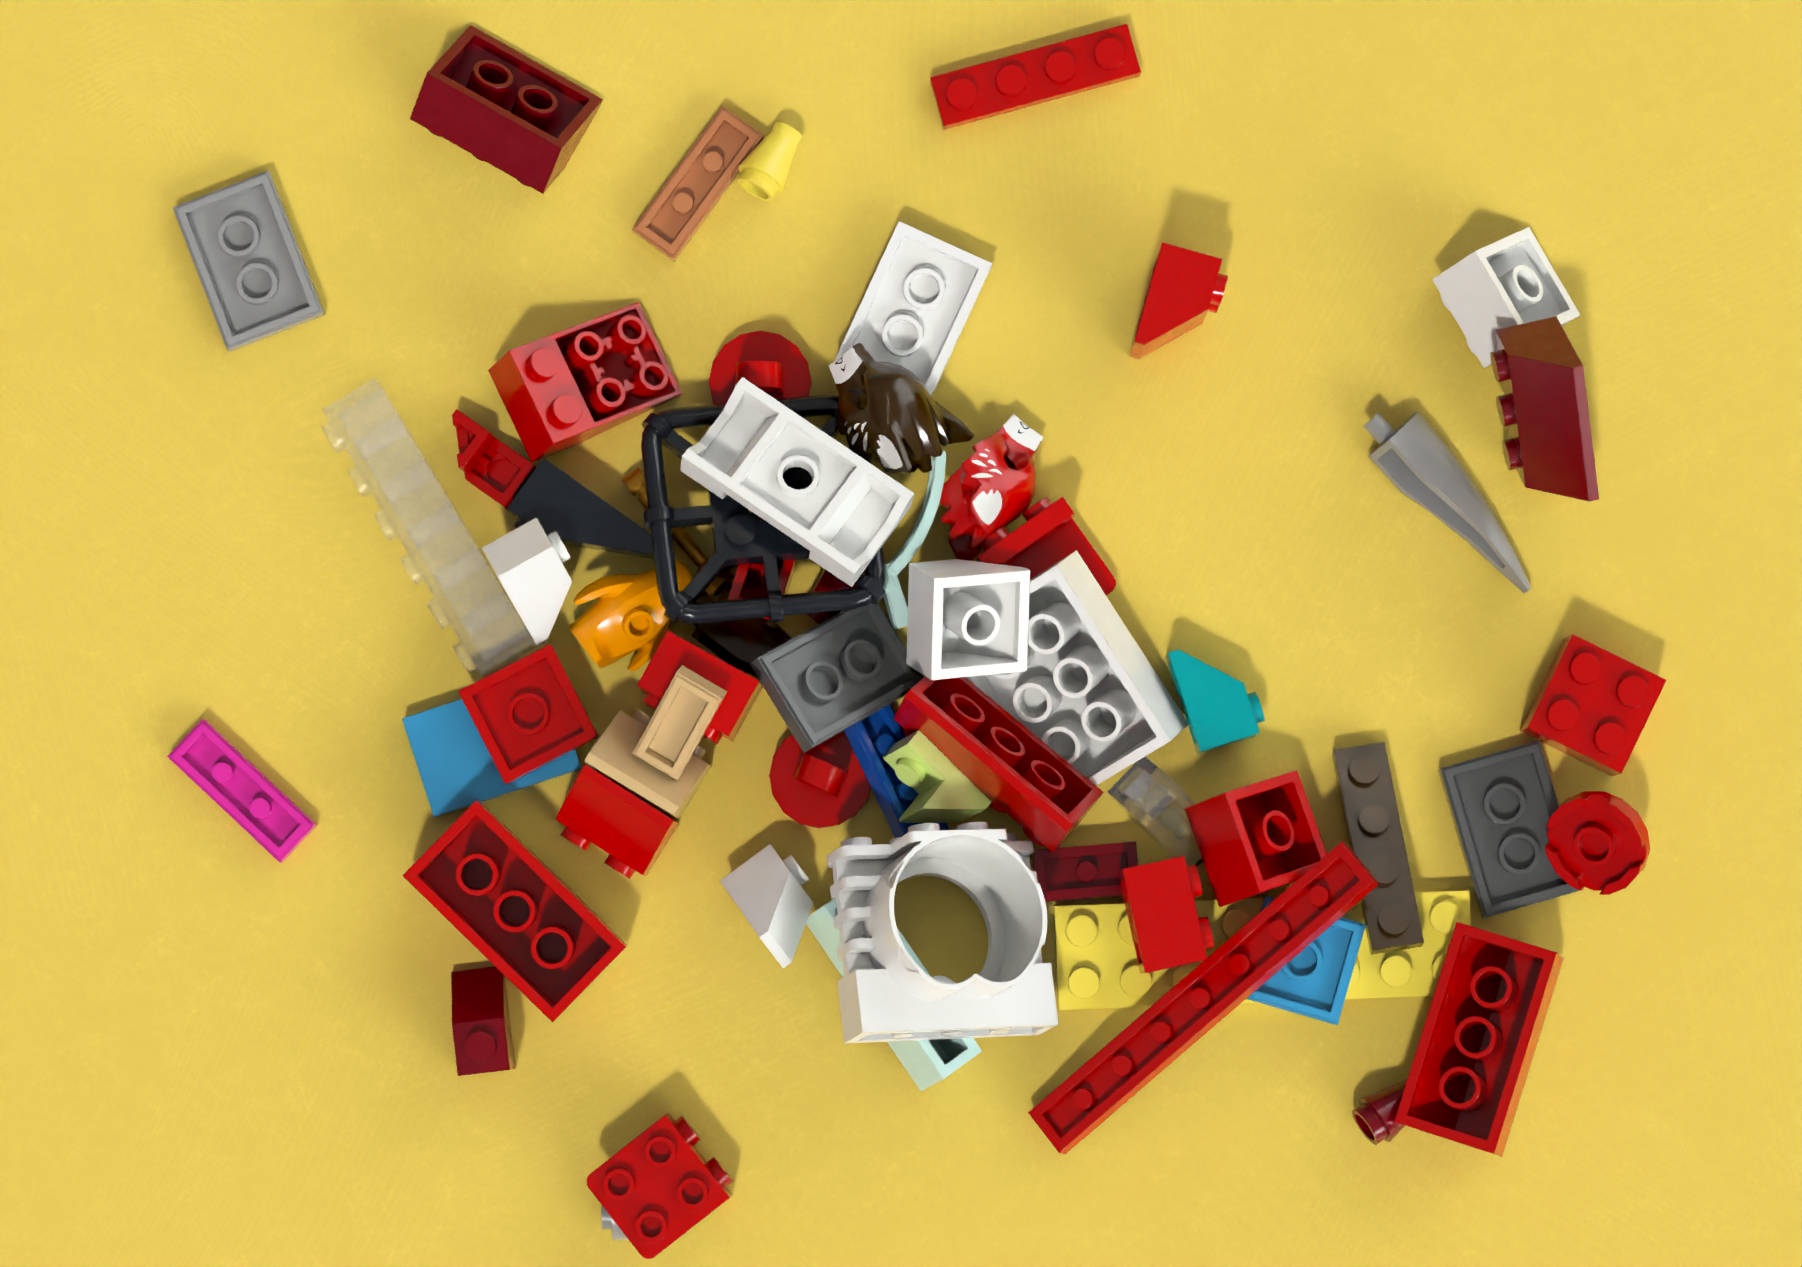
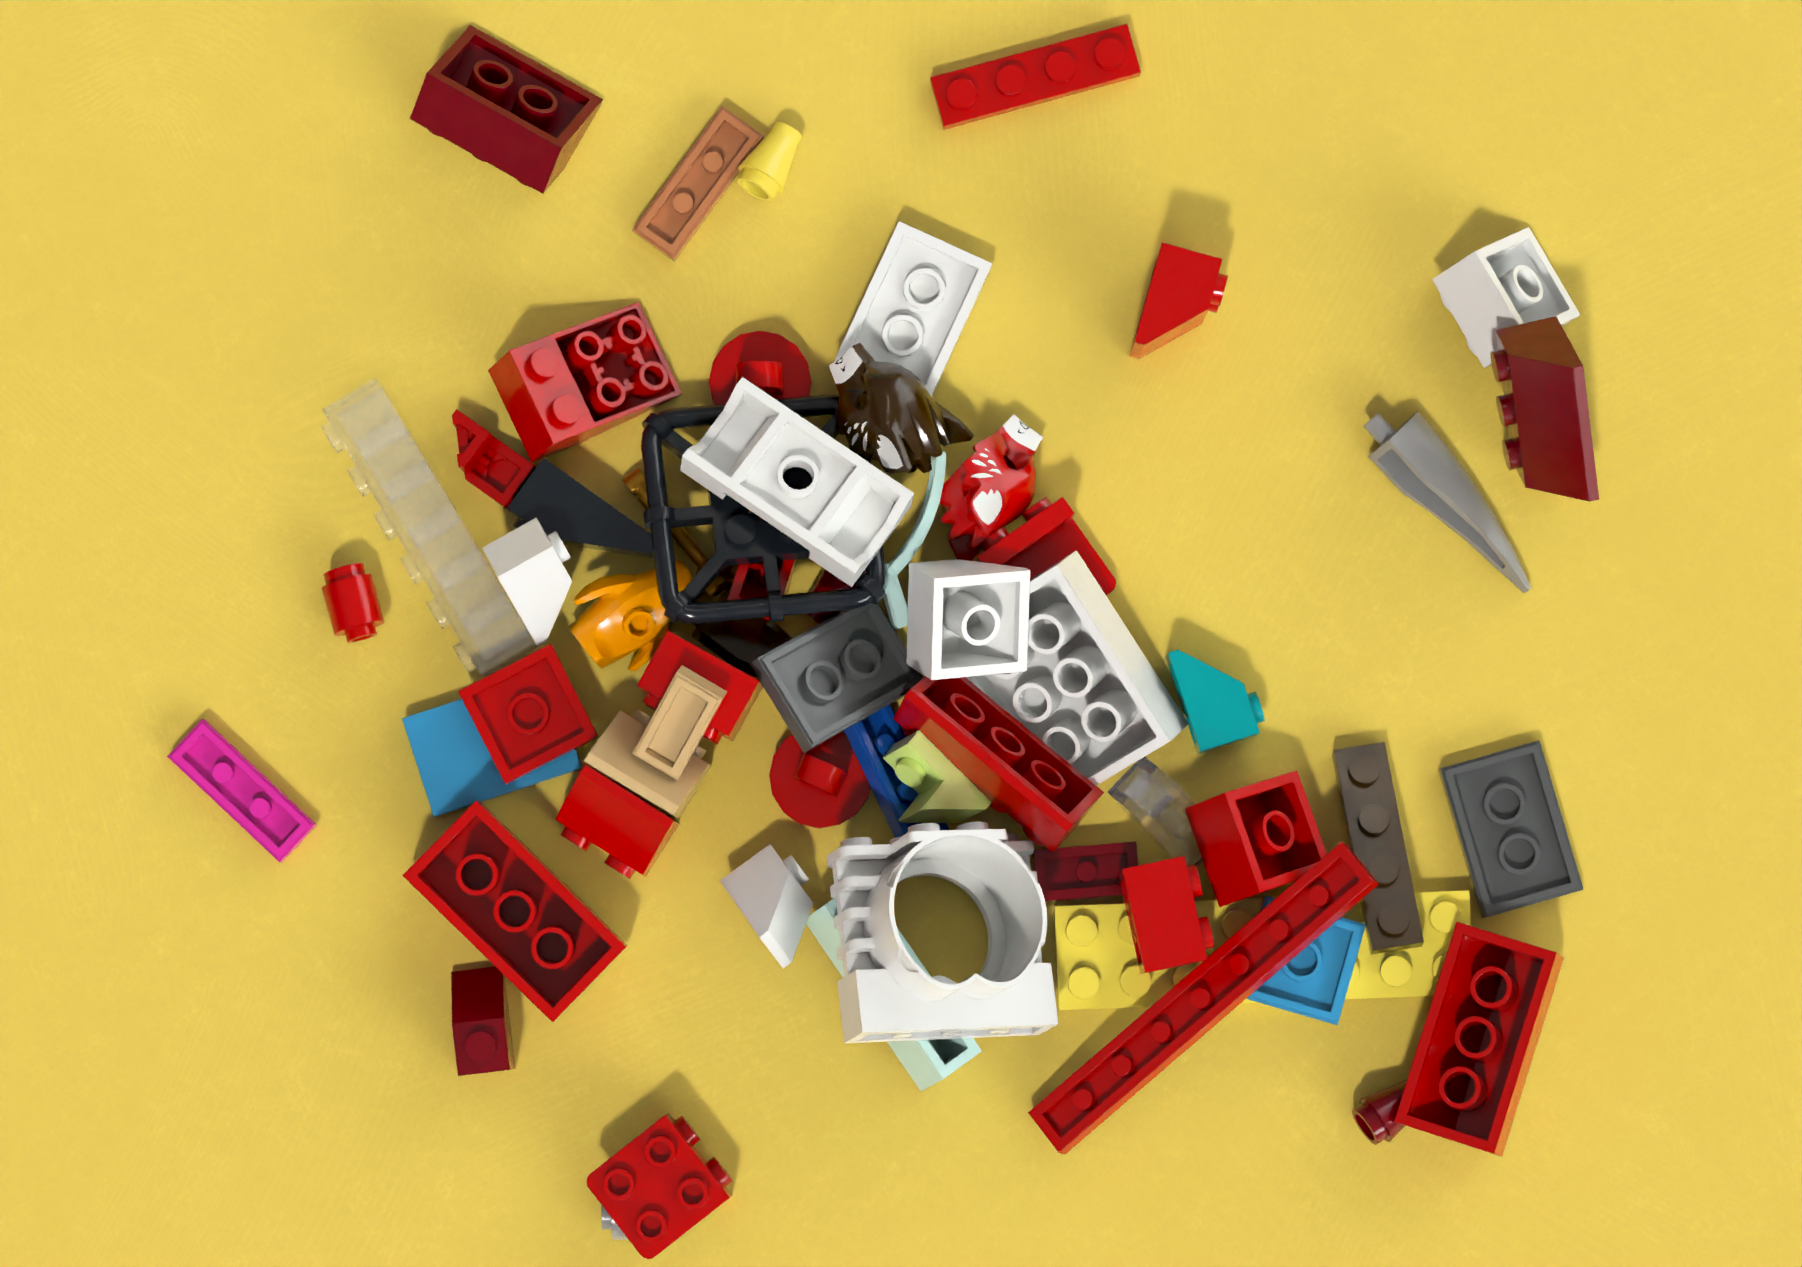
light grey tile [173,171,325,352] -> none
red brick [1519,634,1666,776] -> none
red tile [1545,791,1650,895] -> none
none -> red brick [322,563,385,643]

